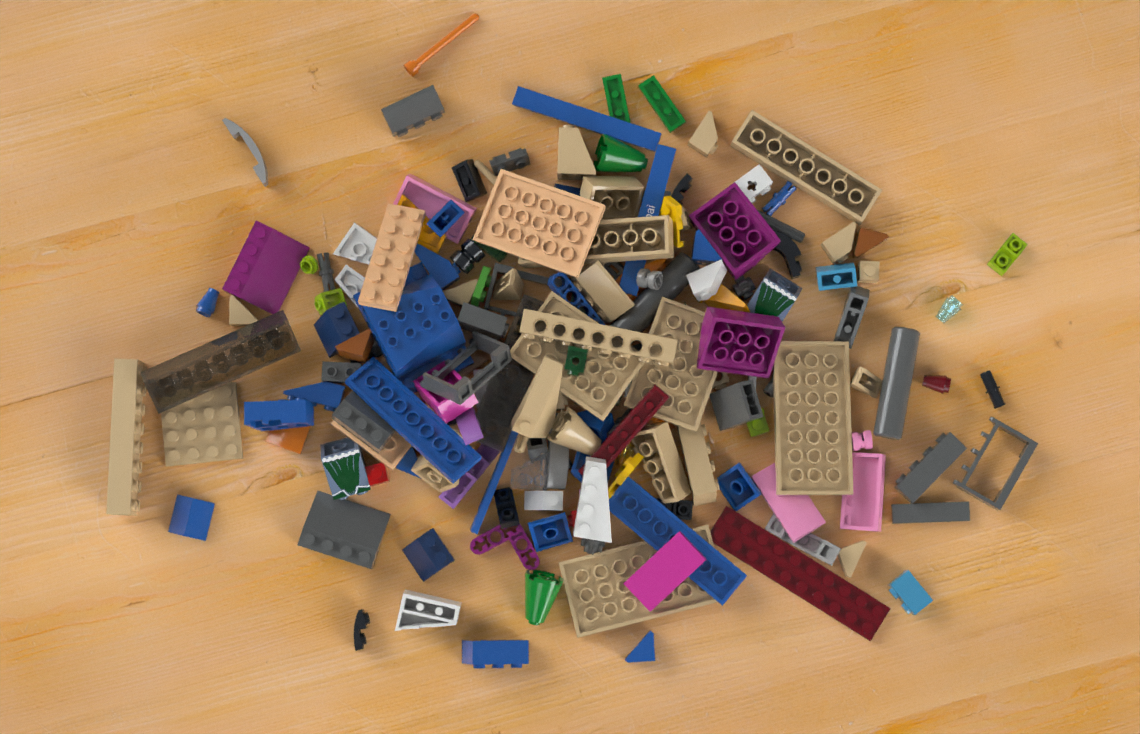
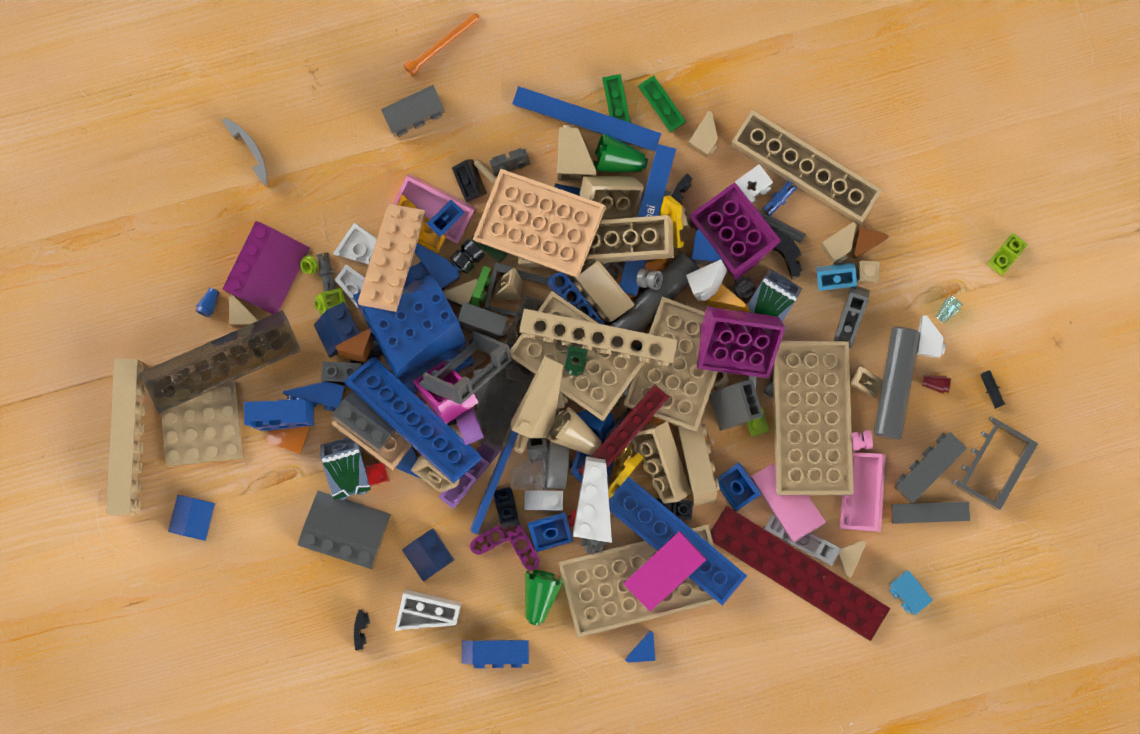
none -> white slope [917,315,946,358]

